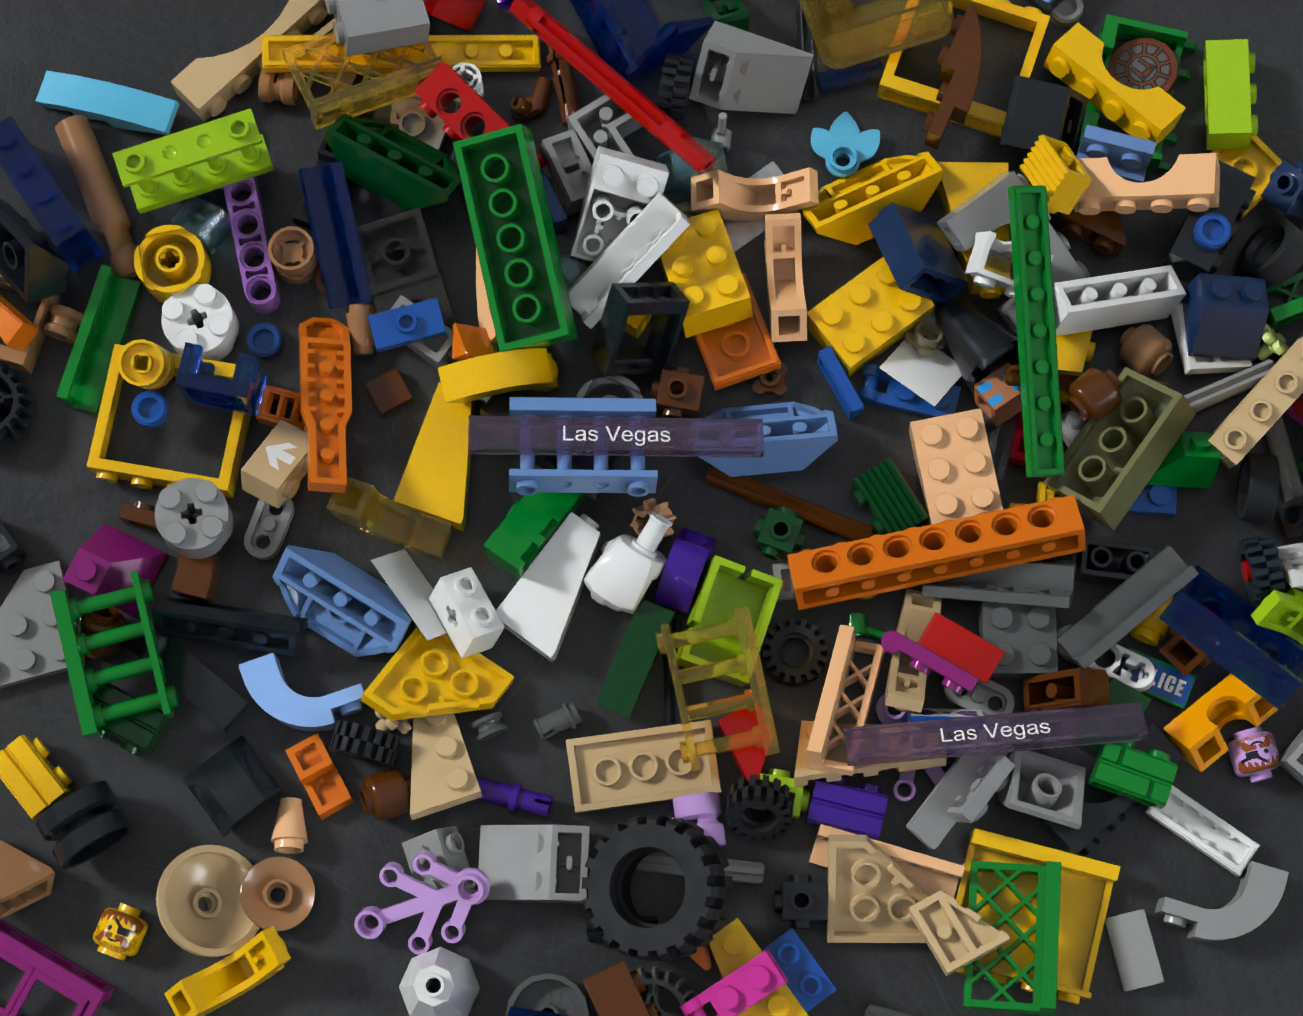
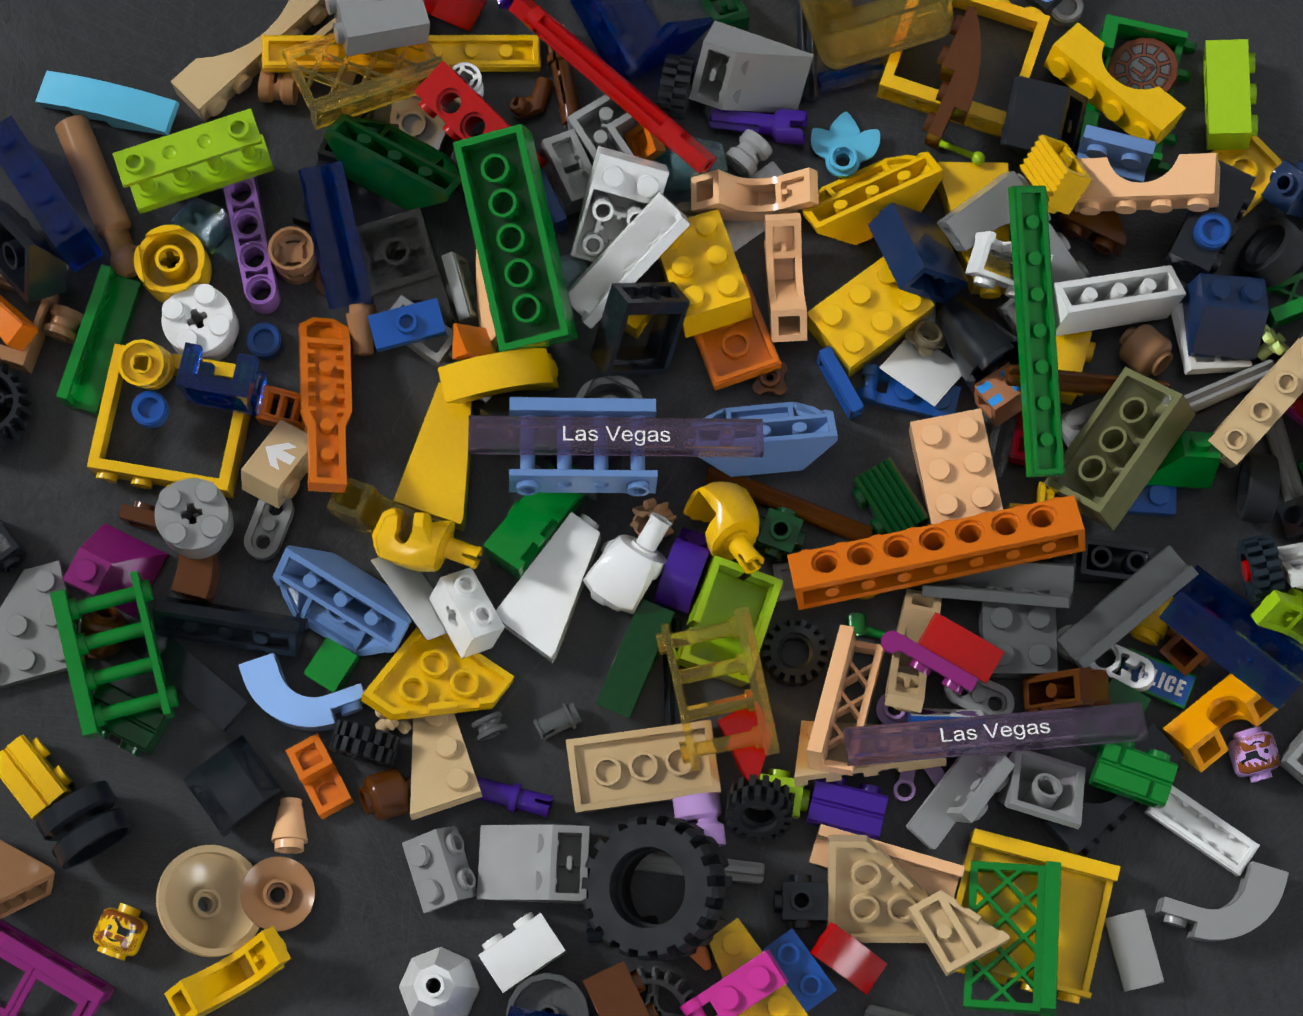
lavender plant [354,850,490,955] -> none
reddish brown tile [365,368,414,417] -> none
reddish brown brick [650,366,705,420] -> none
light grey hand [709,112,732,152] -> none
reddish brown head [1067,368,1122,421] -> none
none -> green panel [304,637,362,693]
none -> yellow piece [372,507,483,572]
none -> light grey plate [441,252,479,327]
none -> white brick [478,912,567,994]
none -> orange tile [624,123,666,161]
none -> yellow piece [683,482,764,574]
none -> dark purple piece [709,108,808,145]
none -> light grey wheel [724,129,773,178]
none -> red slope [810,922,887,995]
none -> lime hinge [938,138,985,165]

